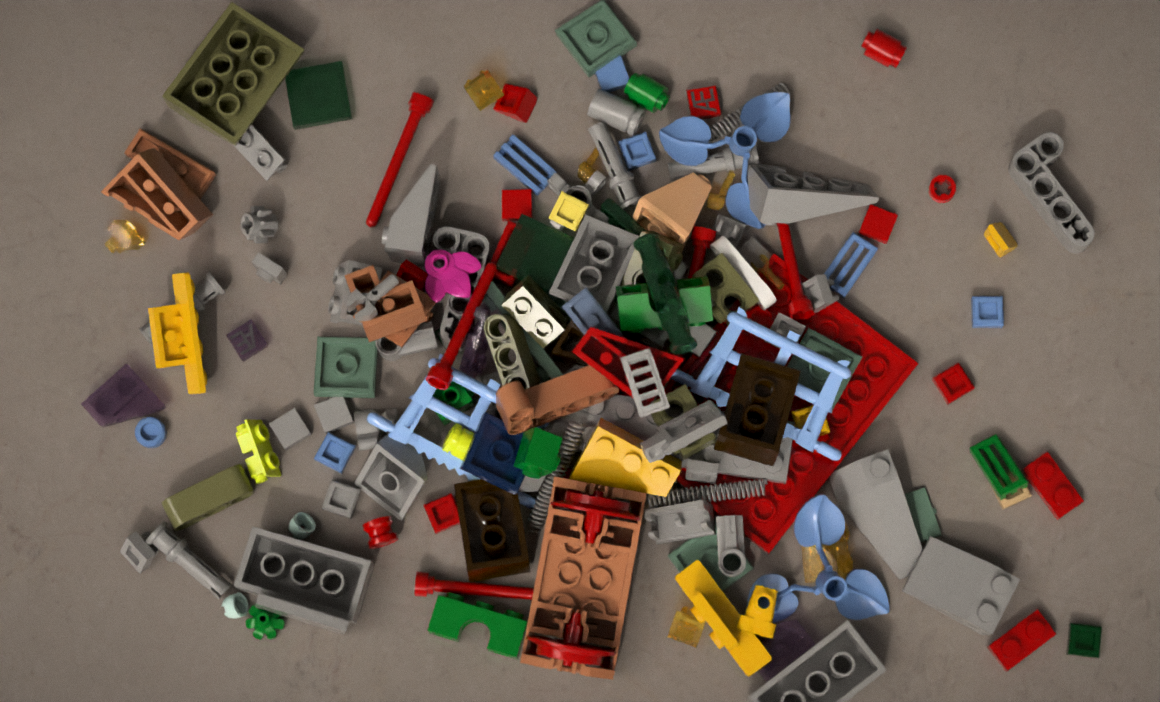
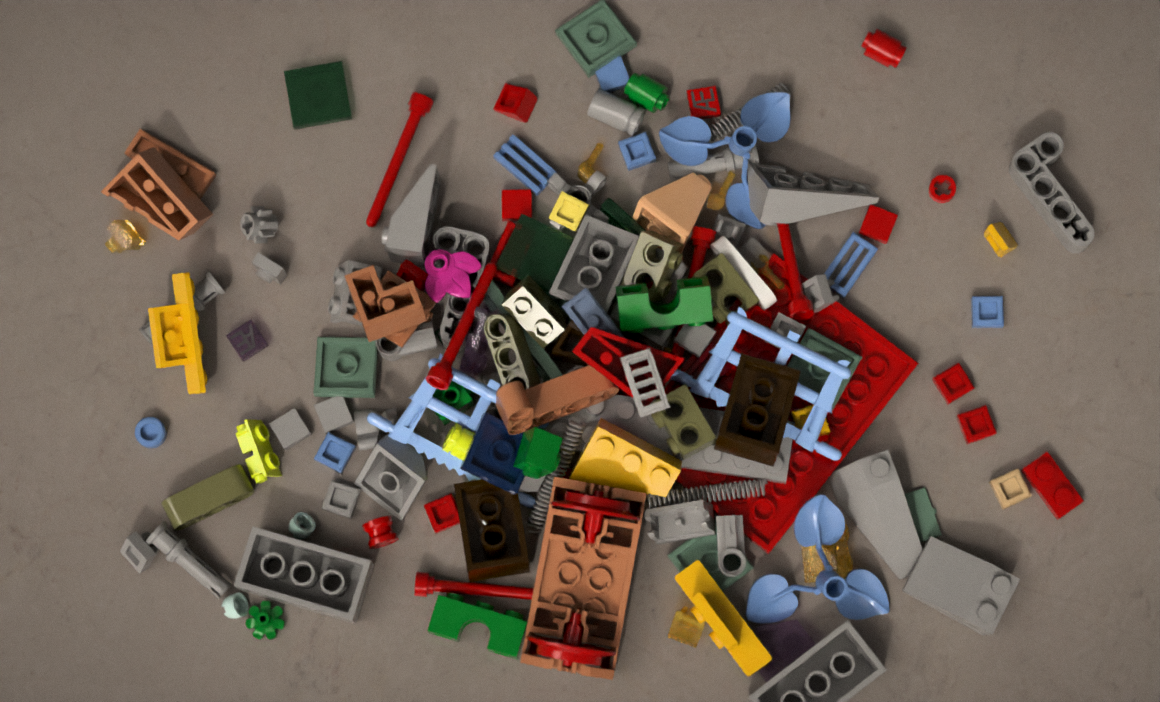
clear purple wing [81,363,167,428] -> none
olive slope [162,2,305,146] -> none
light grey hinge [234,124,287,181] -> none
light grey tile [255,592,349,635] -> none
light grey bar [347,274,399,321] -> none
clear yellow tile [463,70,504,111] -> none
light grey pin [588,122,642,212] -> none
clear green piece [633,233,698,355] -> none
light grey hinge [640,400,728,463] -> none
light grey tile [685,459,719,484] -> none
yellow plate [737,585,778,639] -> none
green tile [970,434,1028,500] -> none
red plate [987,609,1056,672] -> none
dark green tile [1066,623,1102,659] -> none
none -> red tile [956,405,997,445]

